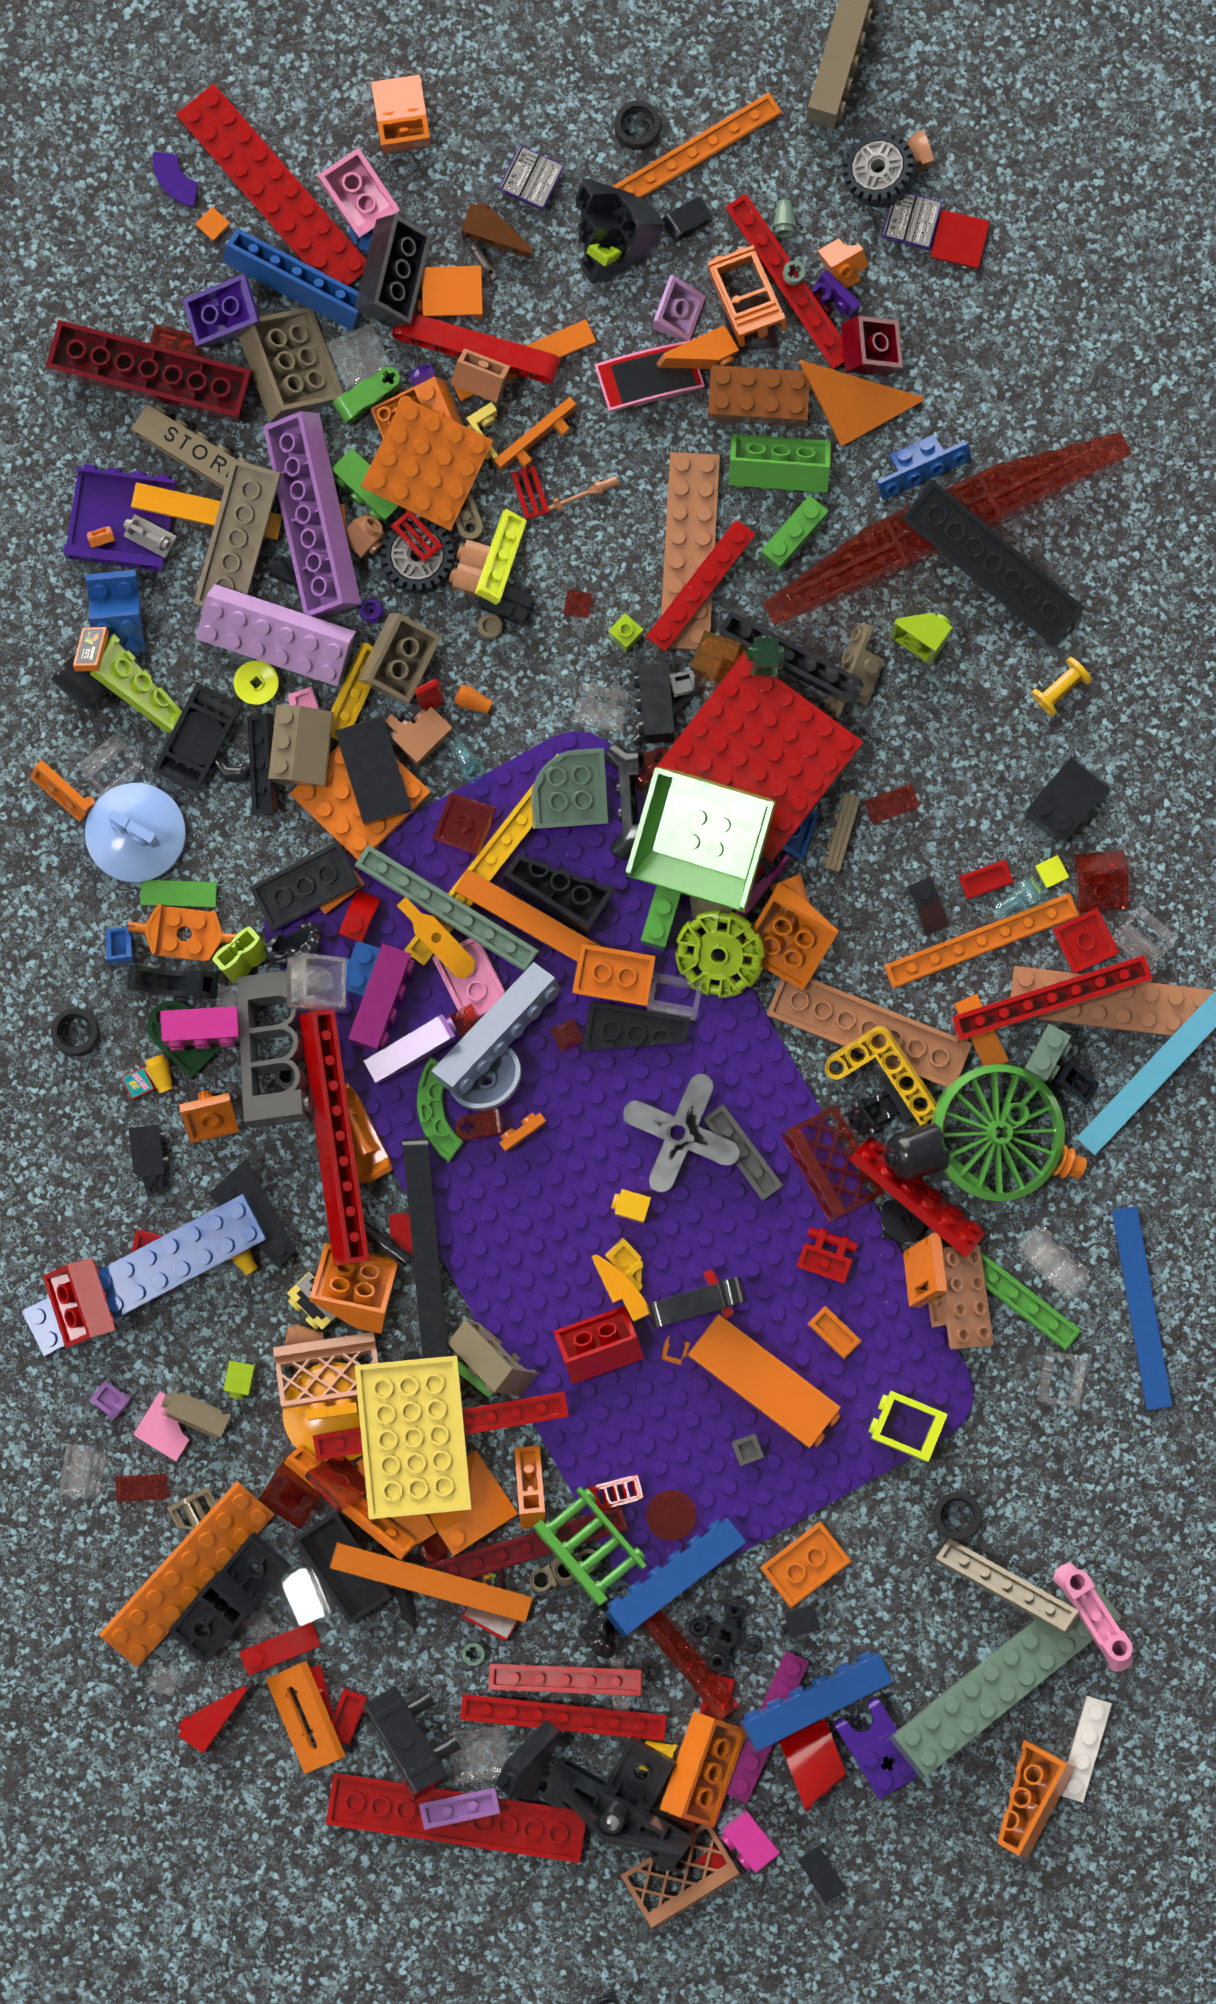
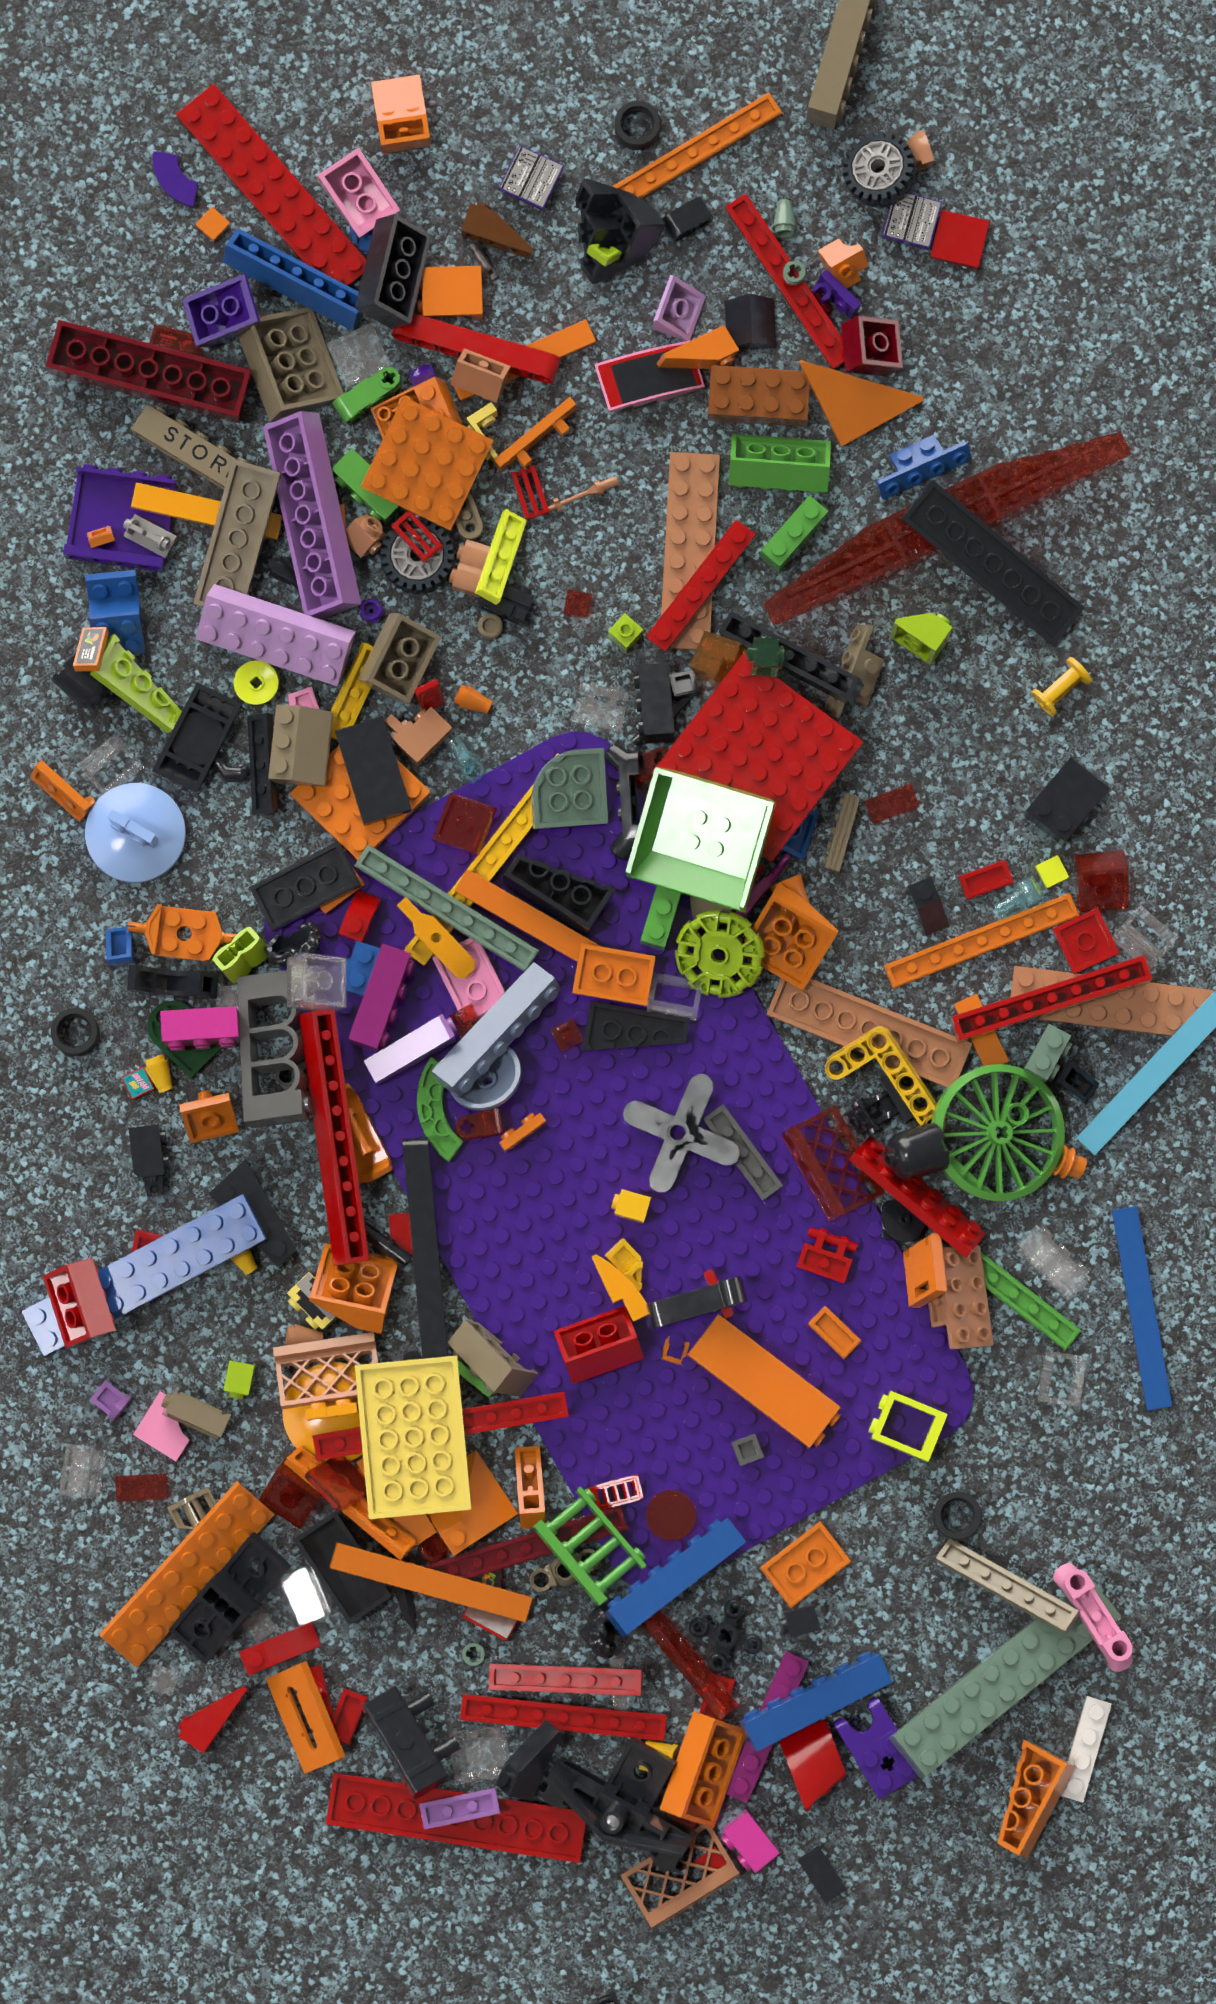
bright green tile [140,880,217,908] -> none
orange door [707,245,787,347] -> none

